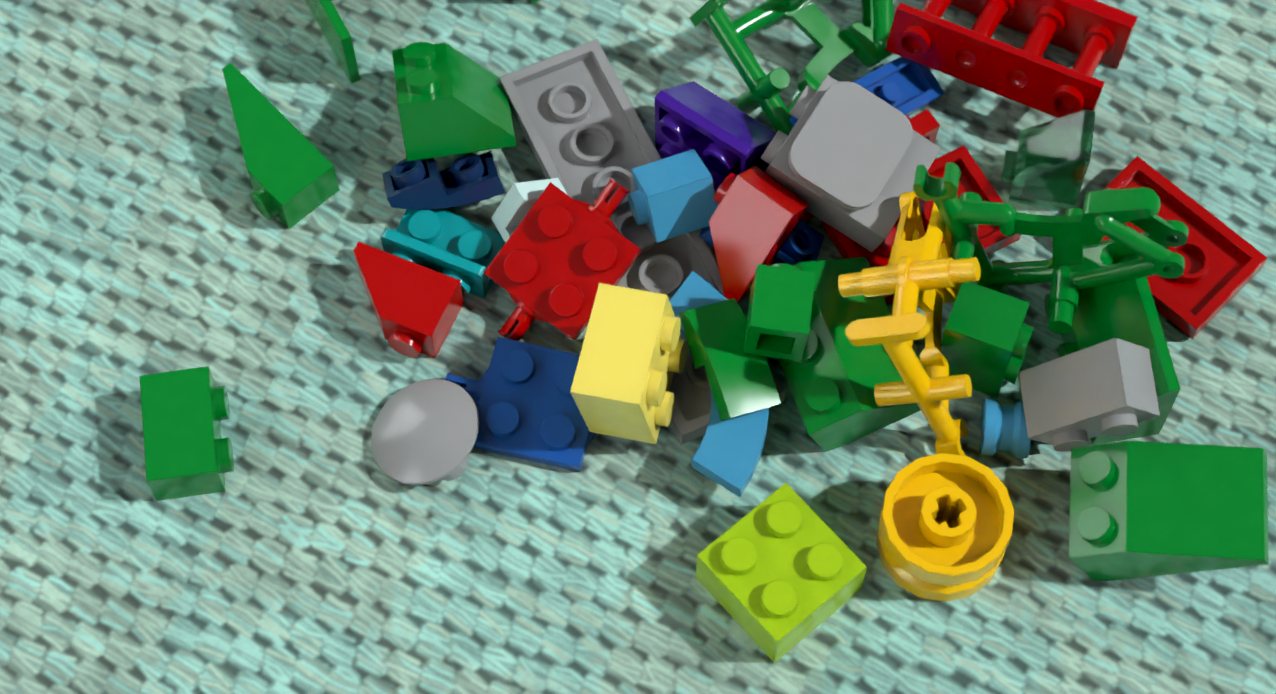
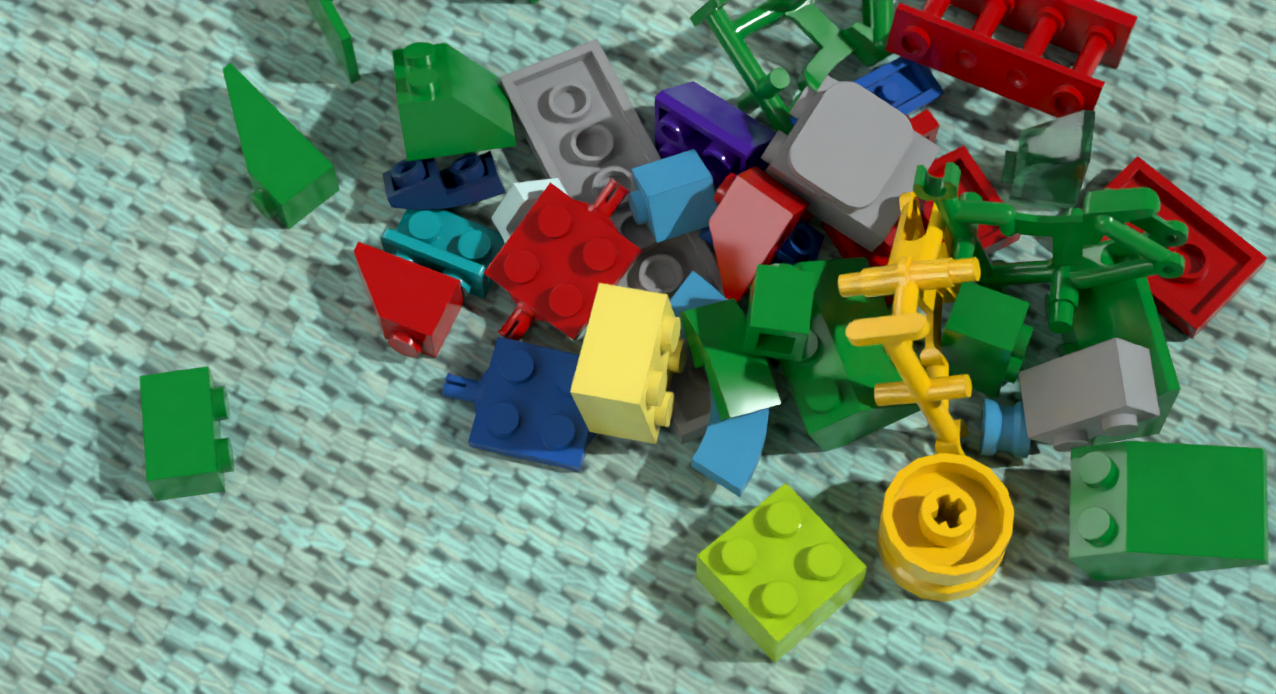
light grey dish [371,379,479,485] -> none

